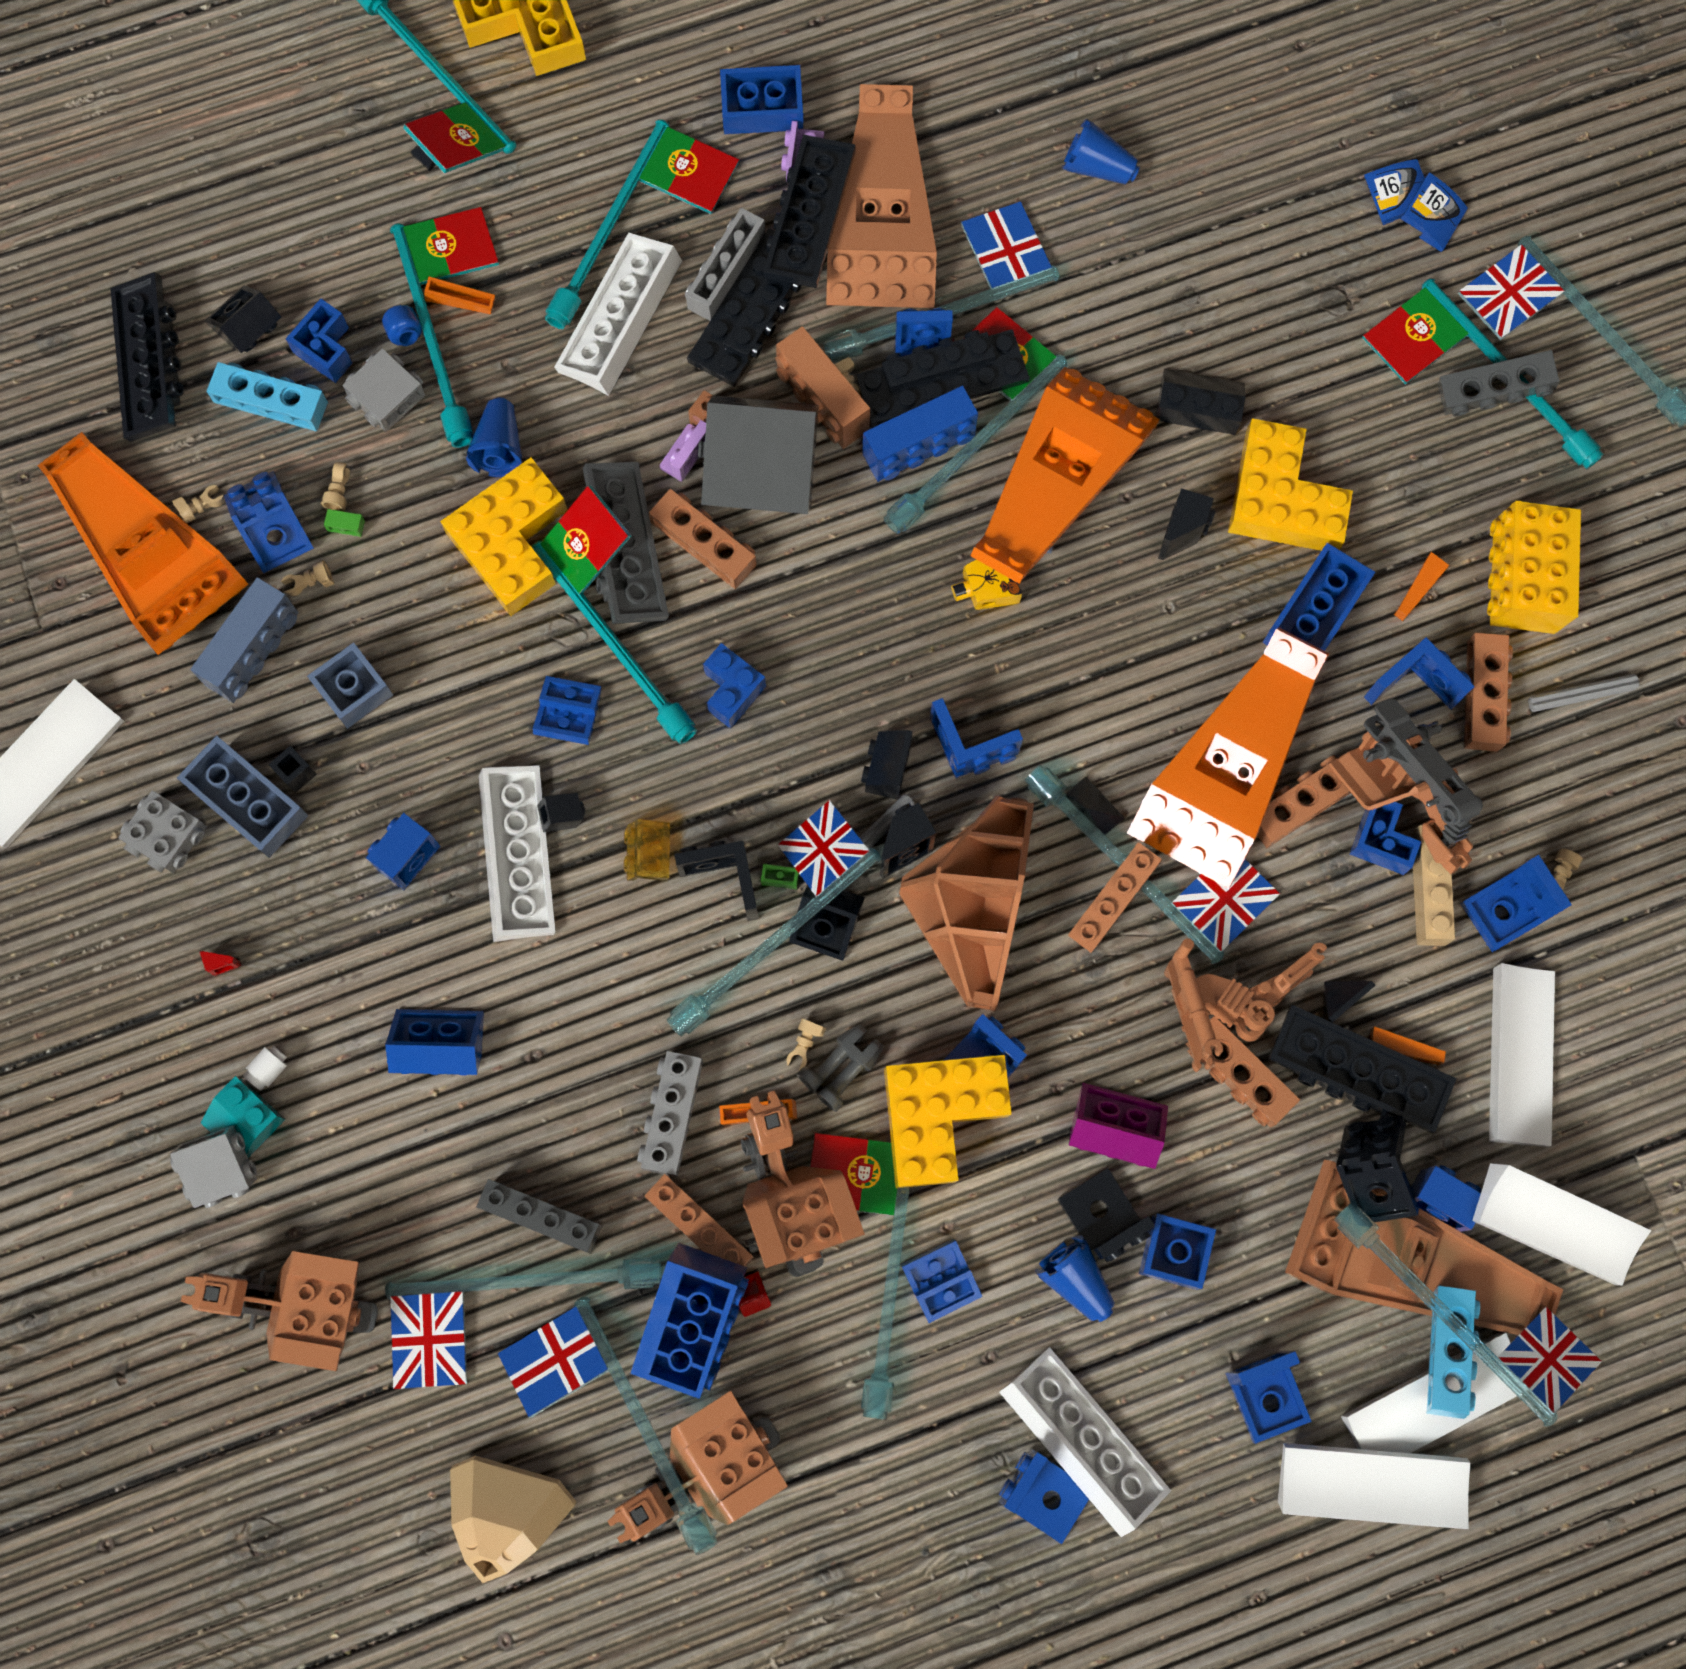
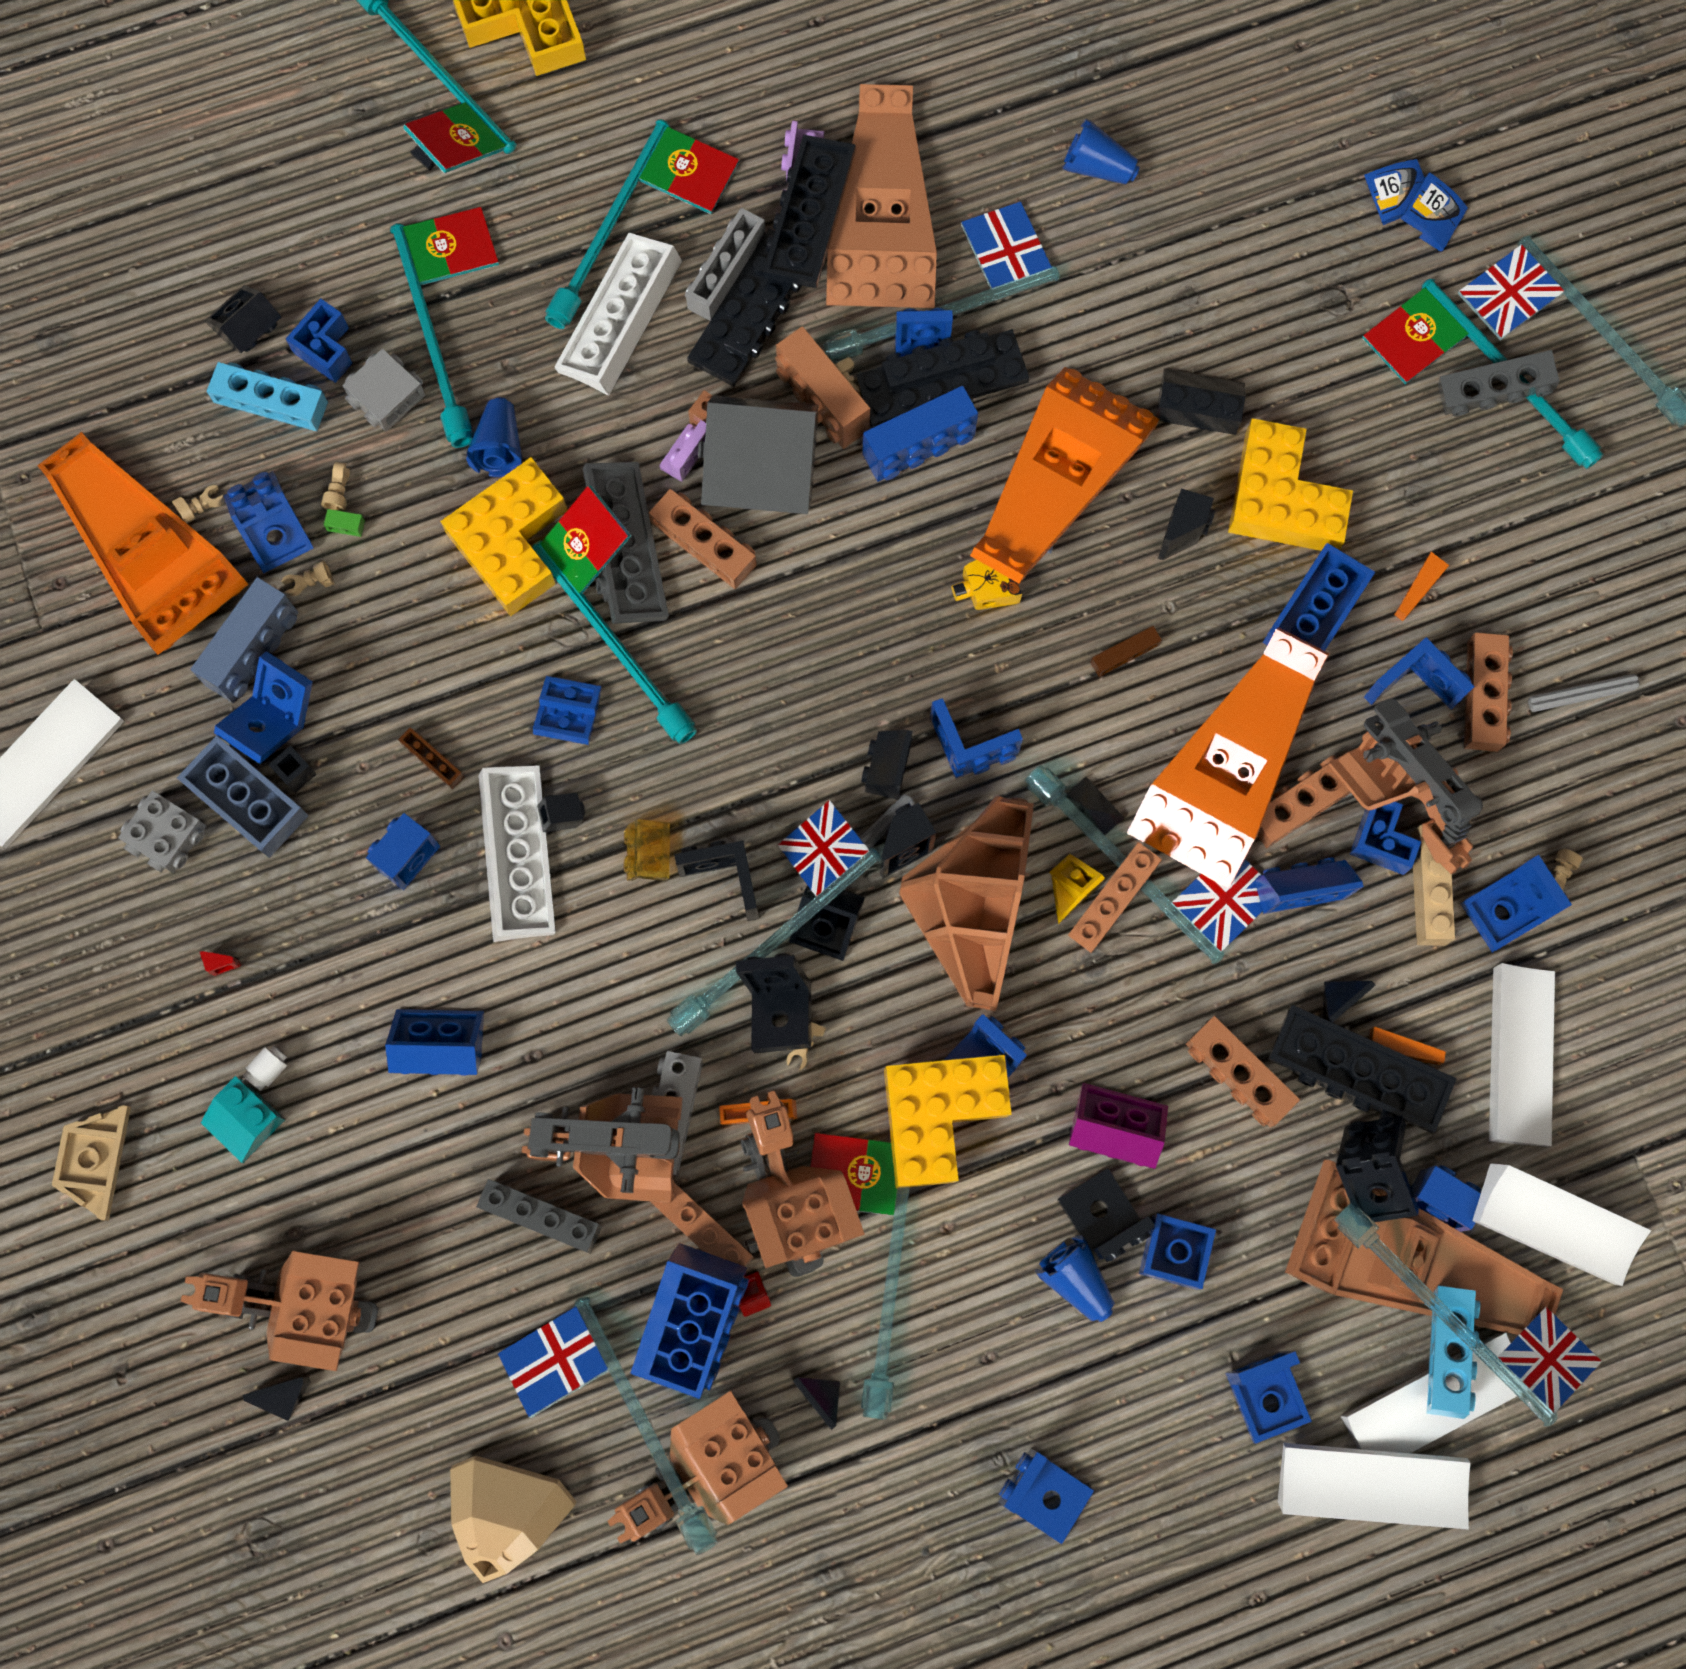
black plate [110,272,184,442] -> none
light grey brick [170,1125,257,1208] -> none
sand blue brick [307,642,393,729] -> none
blue head [382,305,422,346] -> none
flag [385,1257,662,1389] -> none
orange piece [424,277,495,315] -> none
blue brick [703,643,766,729] -> none
blue brick [720,65,804,134] -> none
bright green piece [761,864,799,890] -> none
dark grey piece [796,1024,884,1112] -> none
clear light blue flag [884,307,1068,534] -> none
blue slope [900,1238,983,1323] -> none
white arch [999,1347,1171,1537] -> none
nougat piece [1164,938,1327,1072] -> none
yellow brick [1487,501,1581,634] -> none
none -> tan wing [52,1105,131,1221]
none -> blue bracket [214,651,313,764]
none -> black slope [243,1376,311,1421]
none -> reddish brown piece [398,727,464,790]
none -> piece [522,1088,683,1203]
none -> black bracket [736,953,812,1054]
none -> black slope [793,1377,840,1430]
none -> yellow slope [1049,854,1105,924]
none -> reddish brown piece [1090,626,1162,677]
none -> blue slope [1255,858,1364,914]

